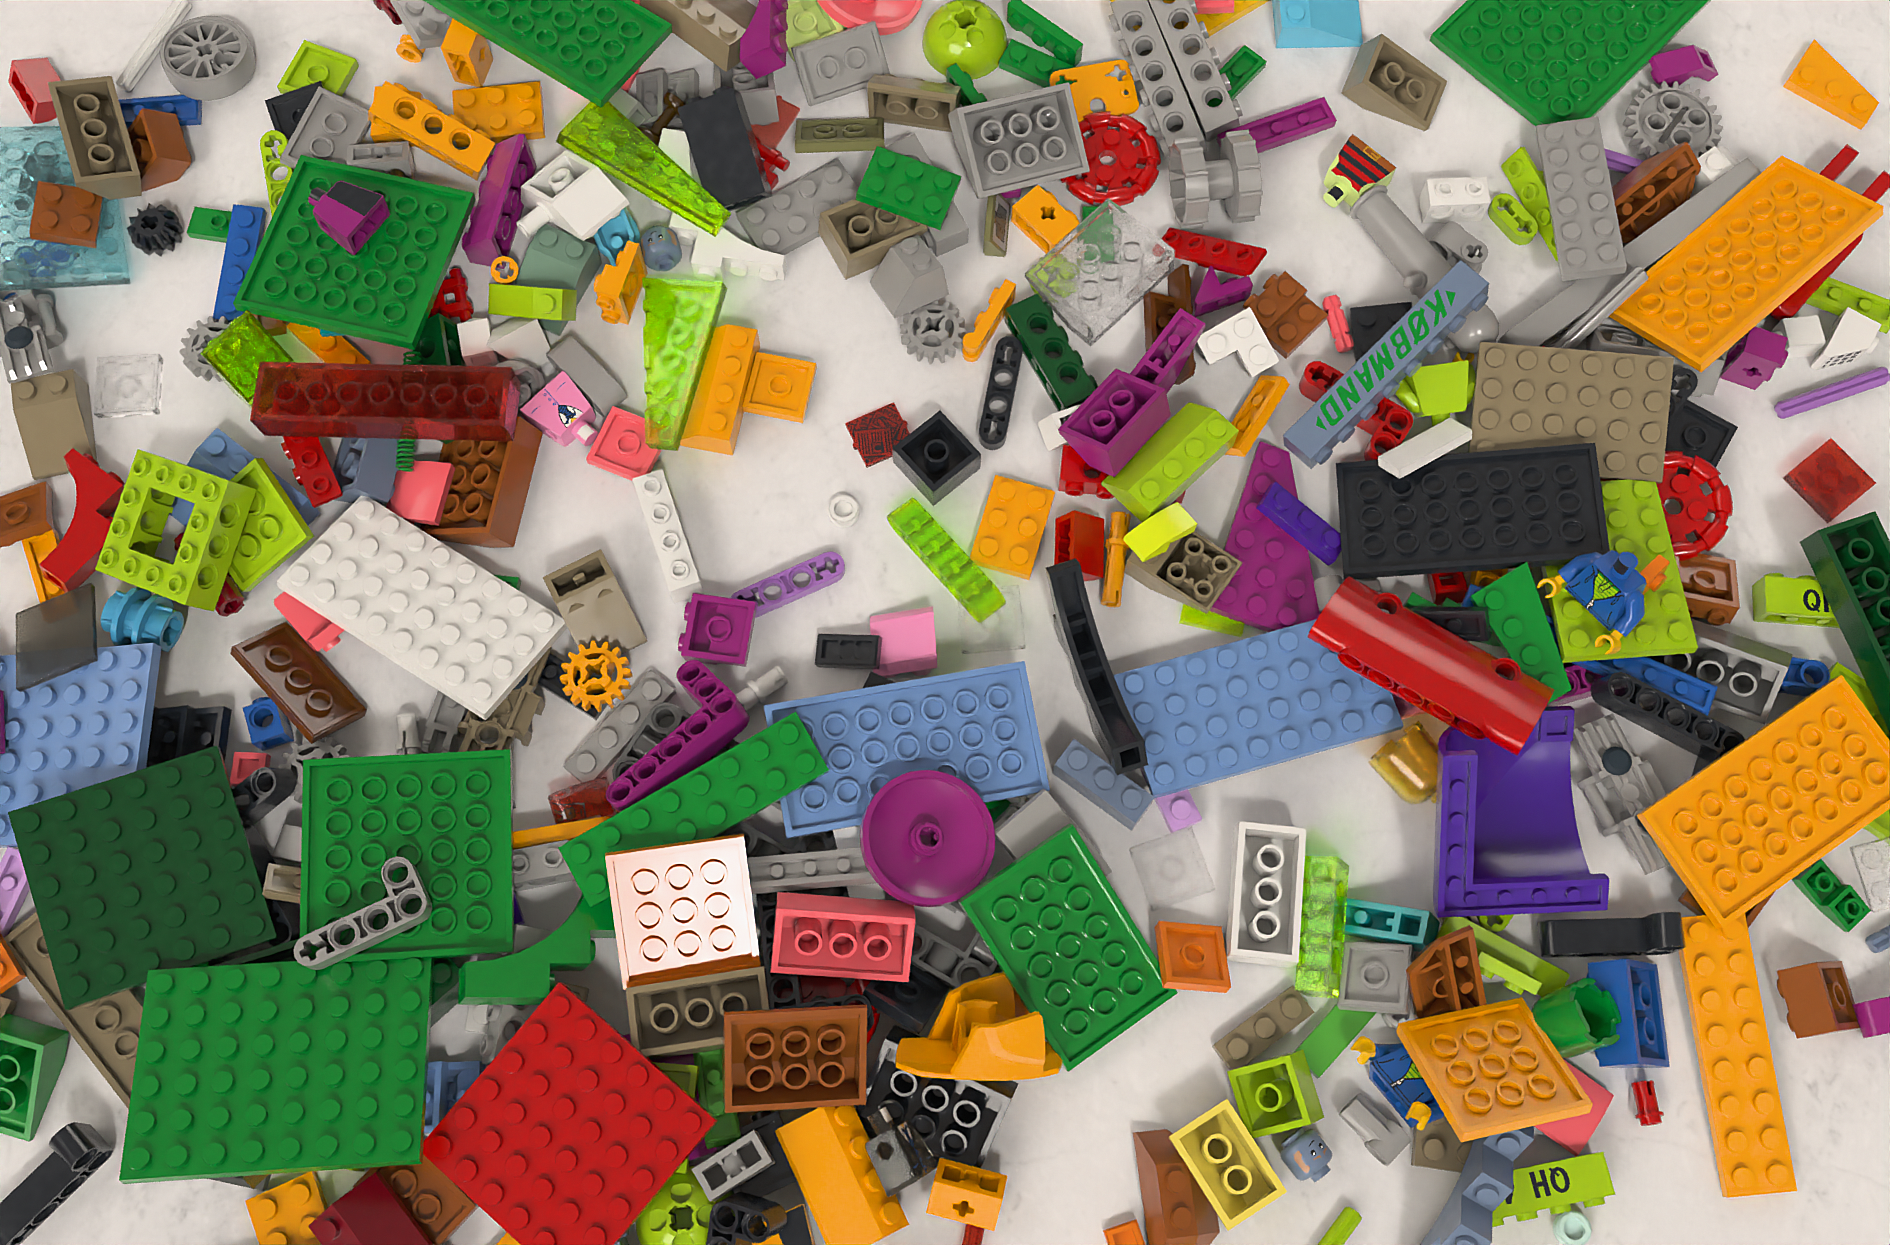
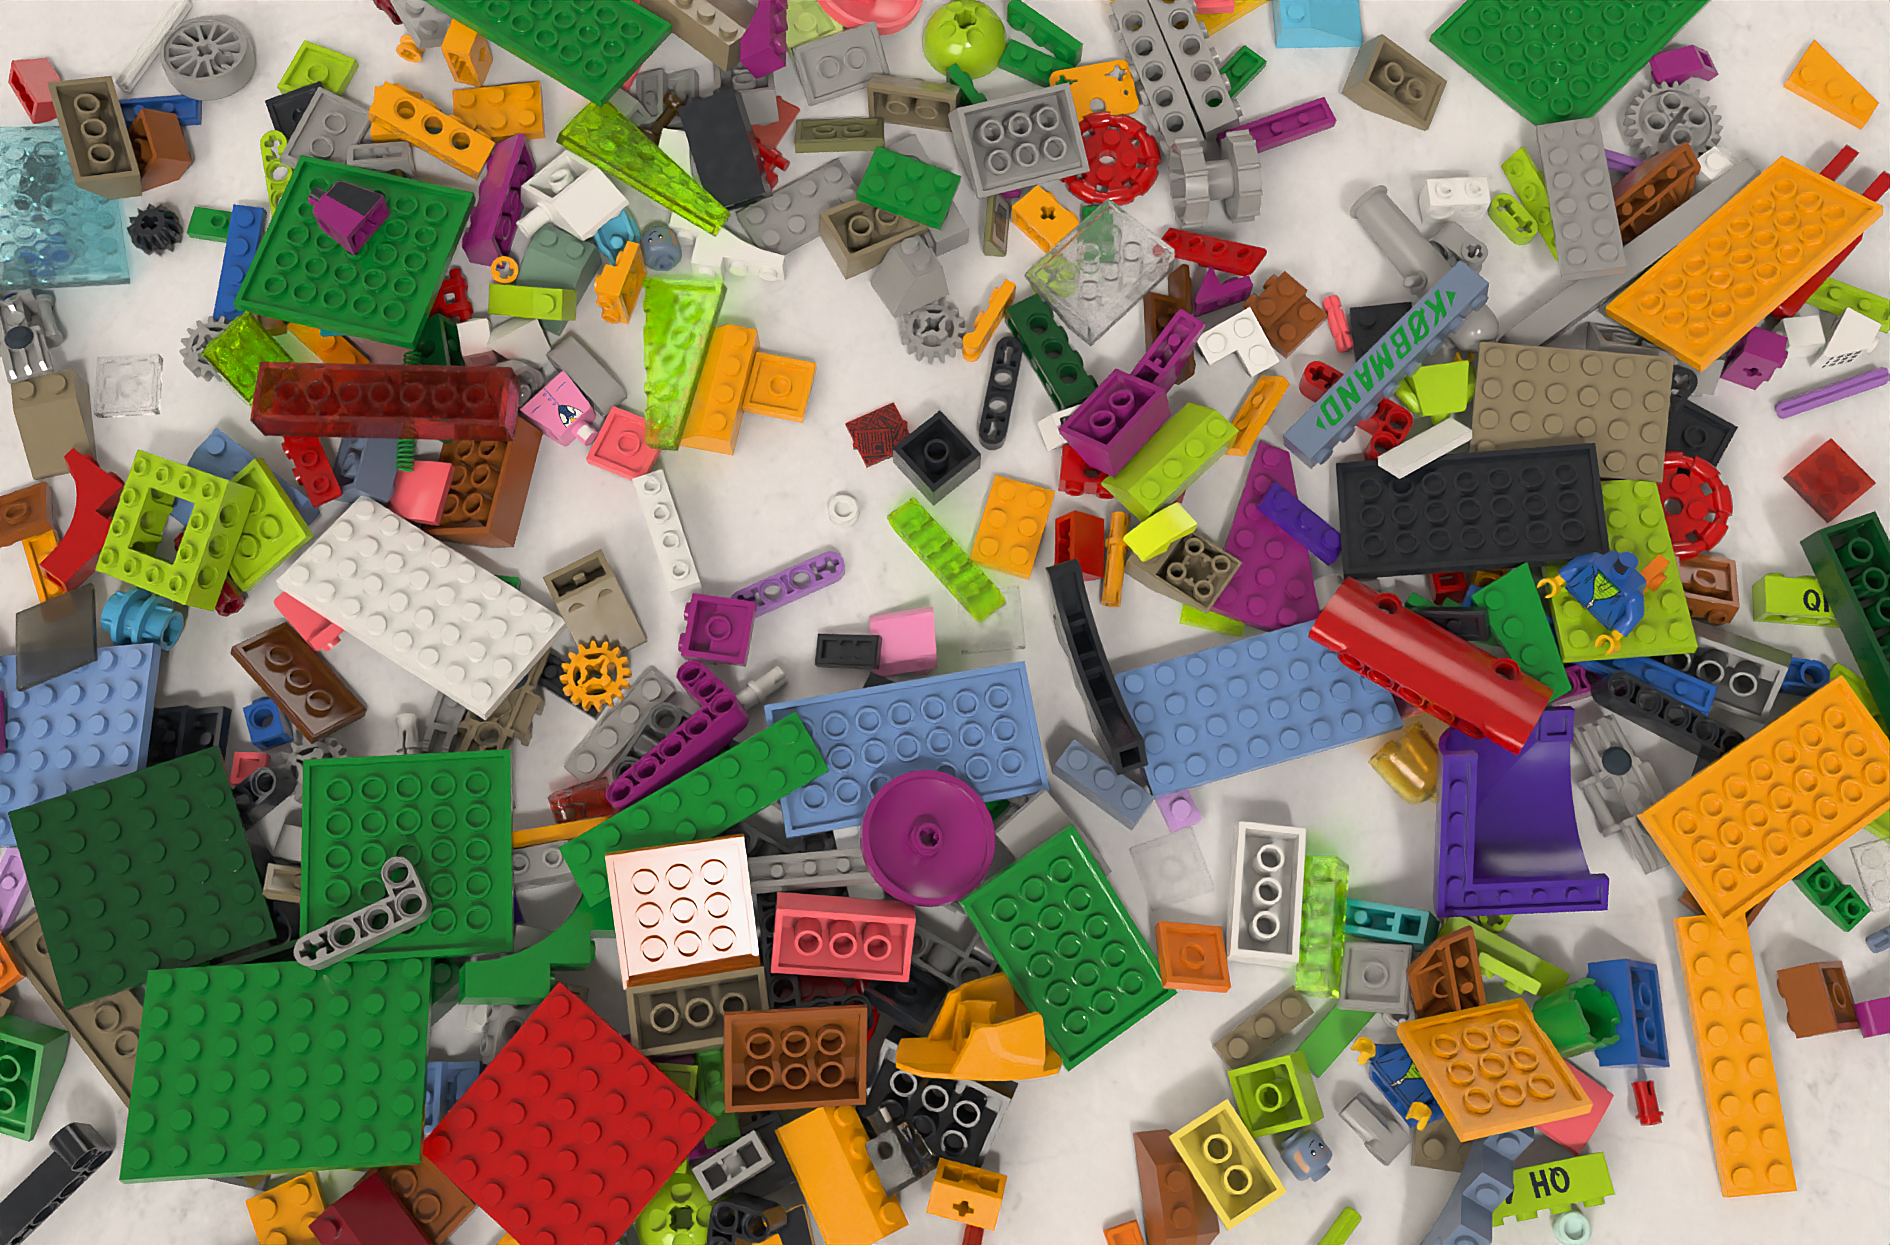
dark orange plate [29,181,104,248] -> none
torso [1323,134,1397,208] -> none
black beam [1537,912,1686,958] -> none
light grey axle [1550,266,1648,349] -> none

